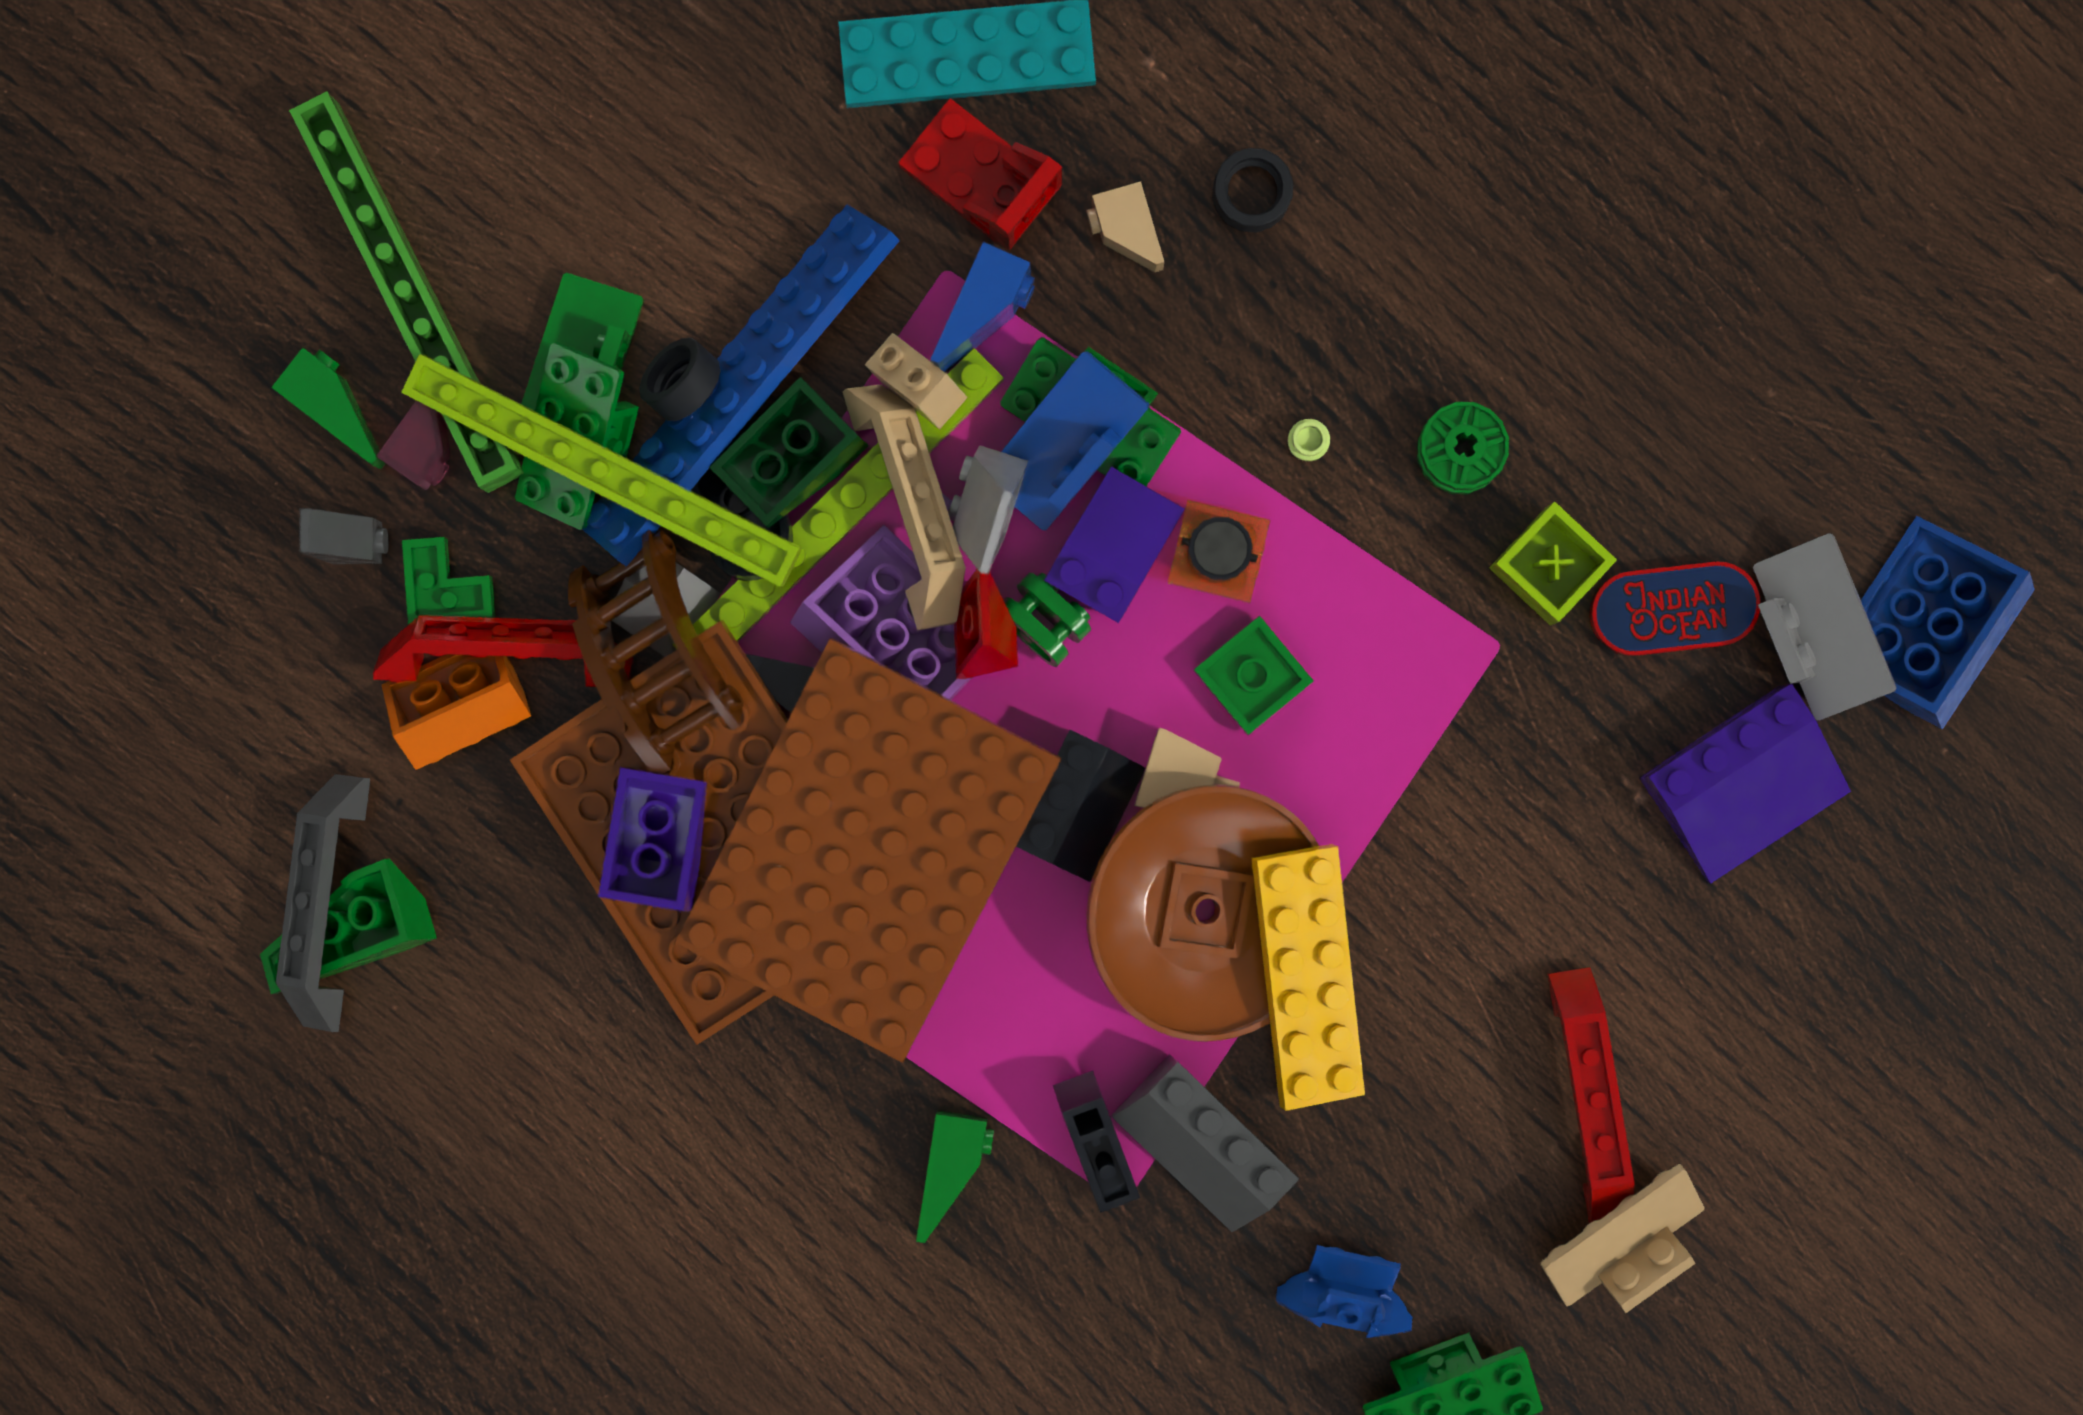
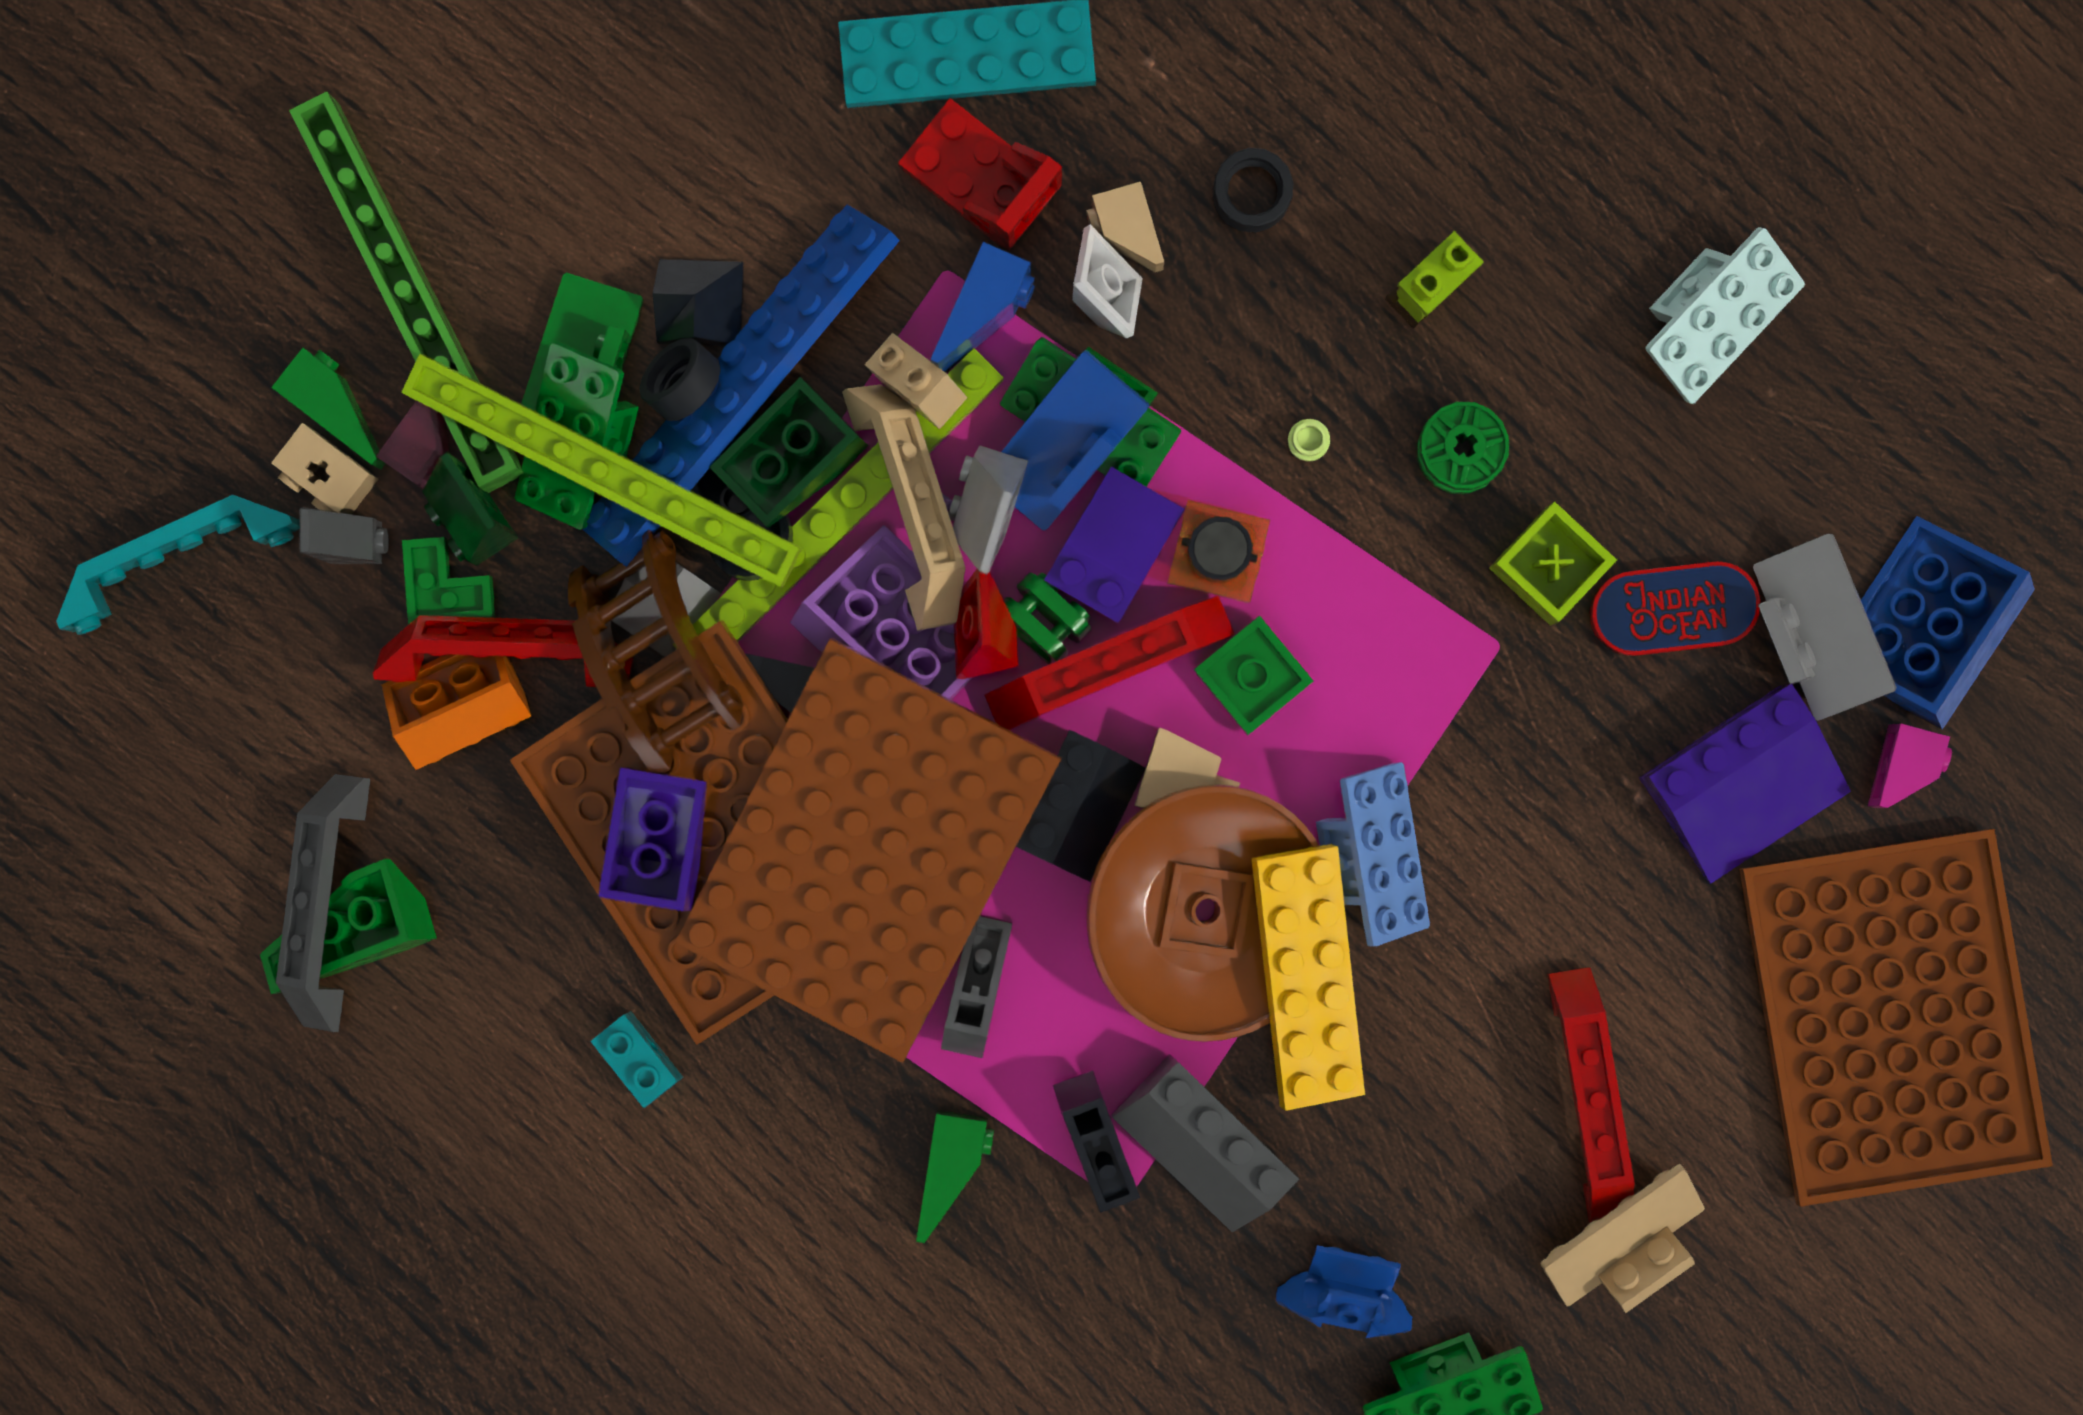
none -> teal slope [56,495,300,635]
none -> tan brick [272,423,379,515]
none -> dark green slope [422,453,518,566]
none -> teal brick [591,1011,683,1108]
none -> black slope [653,259,744,346]
none -> dark grey slope [941,916,1012,1058]
none -> red slope [984,596,1235,730]
none -> white slope [1073,224,1142,338]
none -> medium blue bracket [1316,762,1430,946]
none -> lime hips [1385,231,1484,329]
none -> light aqua bracket [1646,227,1805,404]
none -> dark orange plate [1739,829,2053,1207]
none -> dark pink slope [1868,723,1952,808]

